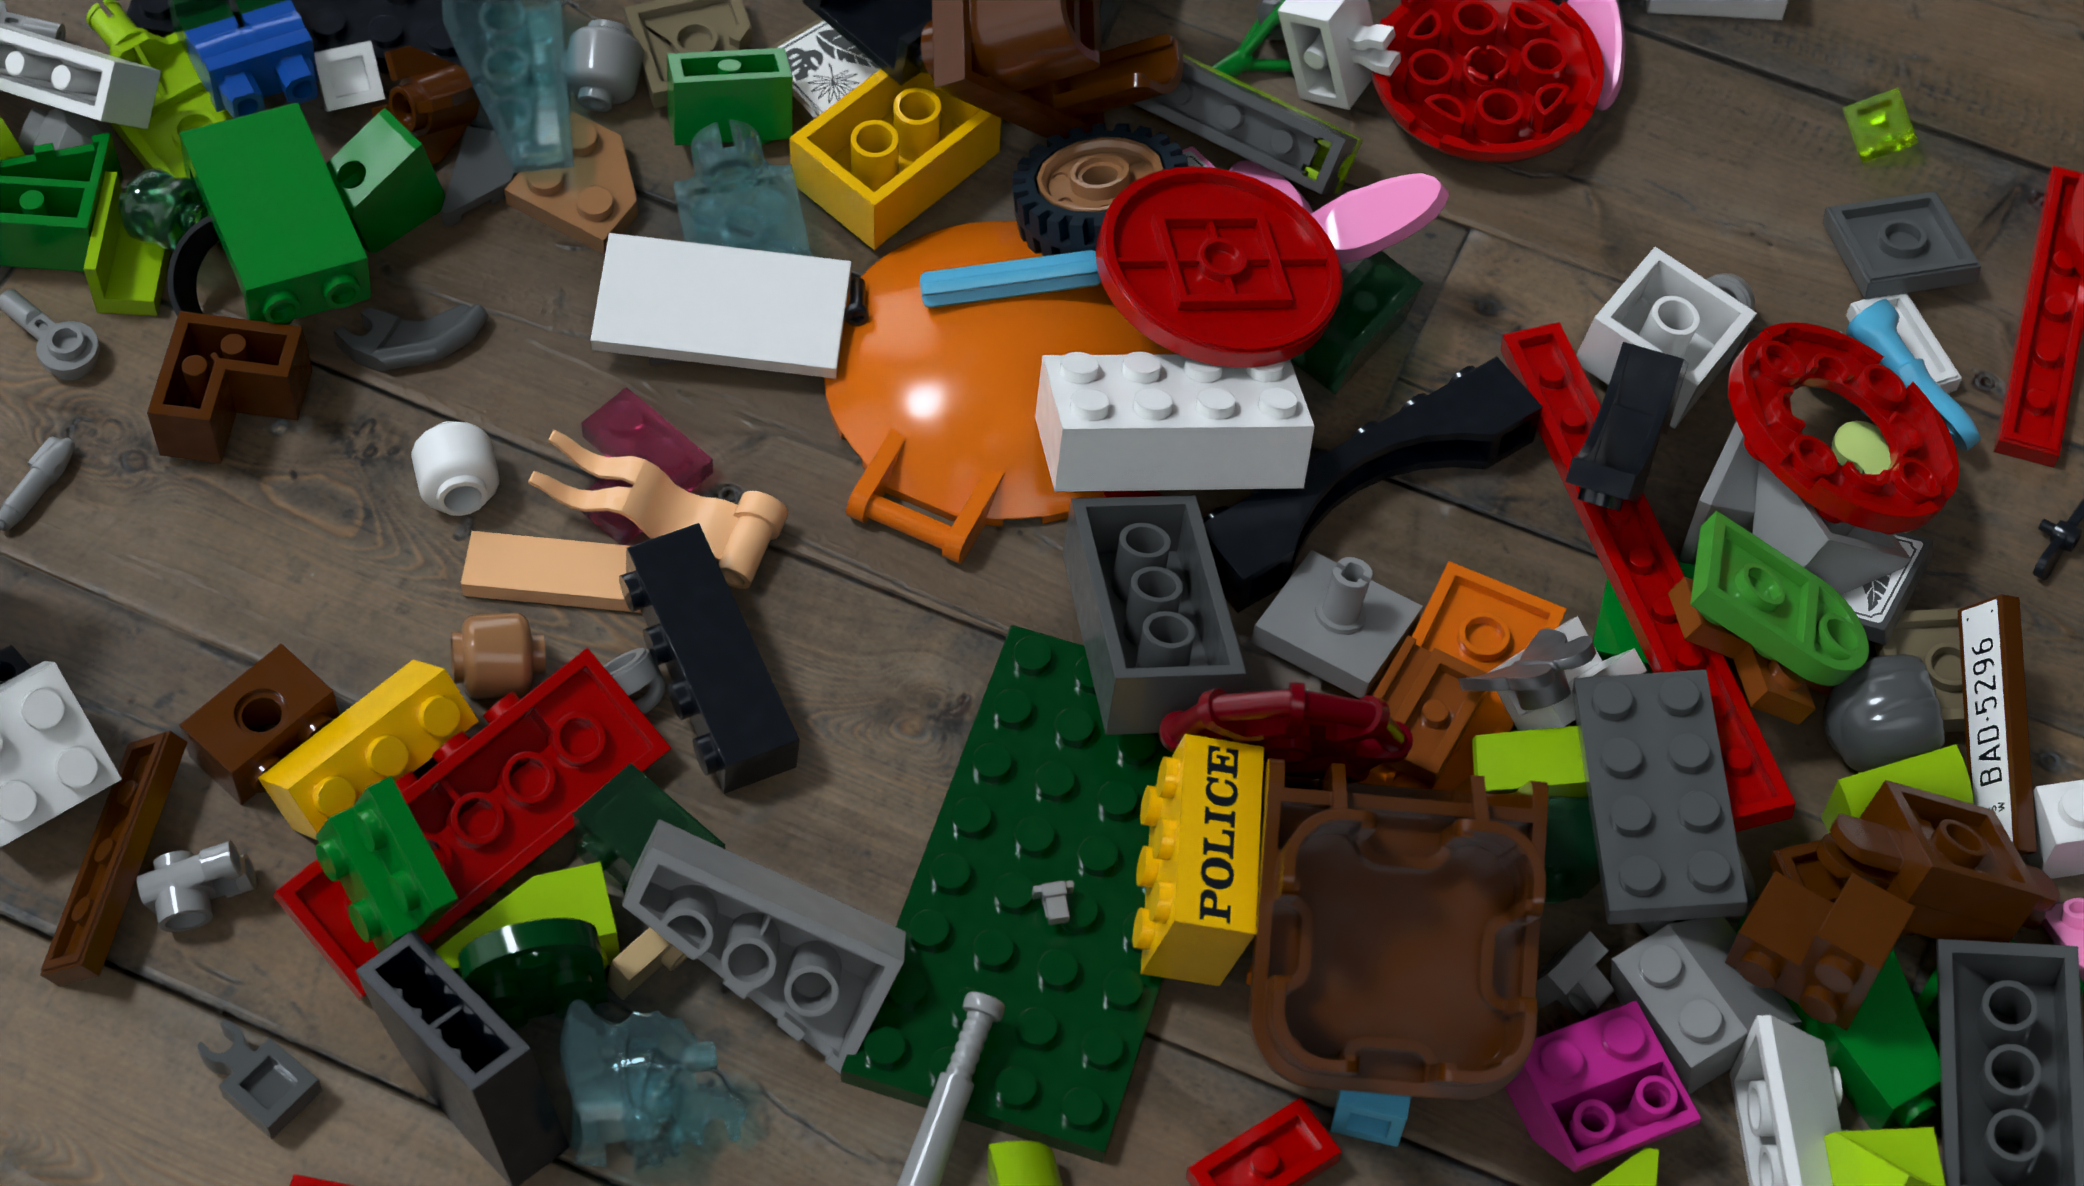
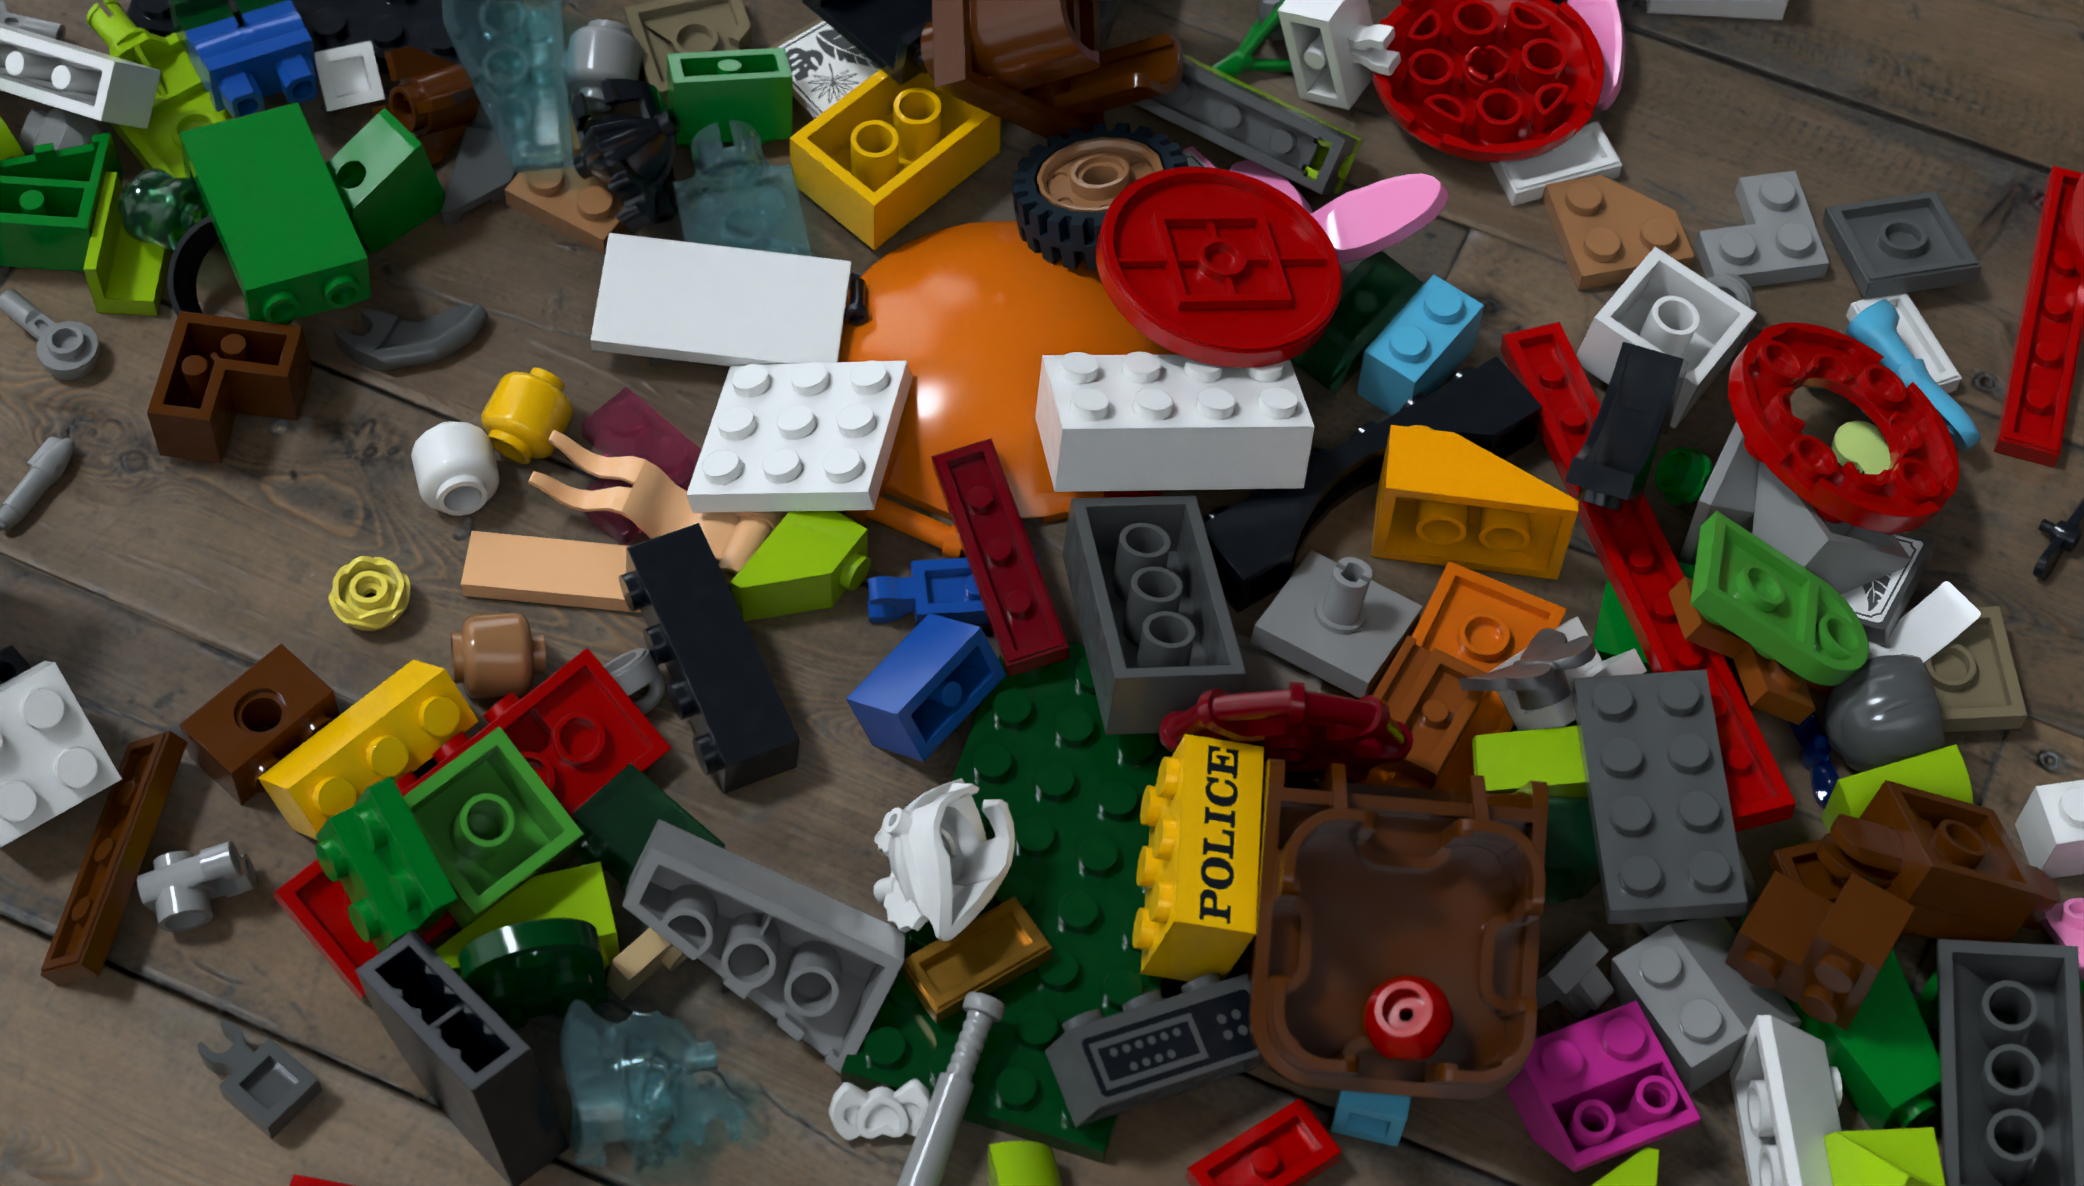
medium azure axle [920,250,1101,308] -> none
light grey piece [1032,880,1074,925] -> none
clear neon green tile [1842,87,1918,164] -> none
tile [1958,594,2037,856] -> none
none -> light yellow plate [328,556,411,631]
none -> bright green brick [403,726,583,929]
none -> yellow head [481,367,574,464]
none -> black helmet [571,78,681,232]
none -> white plate [686,360,912,513]
none -> lime slope [731,511,871,621]
none -> white piece [828,1079,932,1140]
none -> blue brick [846,613,1006,762]
none -> blue plate [867,553,1039,626]
none -> white helmet [874,779,1015,941]
none -> pearl gold tile [900,896,1052,1024]
none -> dark red tile [931,438,1070,677]
none -> dark grey brick [1045,972,1264,1128]
none -> medium azure brick [1356,274,1484,416]
none -> red plate [1363,975,1453,1061]
none -> light orange slope [1371,425,1579,580]
none -> white tile [1490,122,1622,206]
none -> medium nougat plate [1542,175,1695,291]
none -> green plate [1655,447,1713,506]
none -> light grey plate [1695,171,1830,287]
none -> clear blue piece [1788,711,1840,809]
none -> white sticker [1867,581,1981,663]

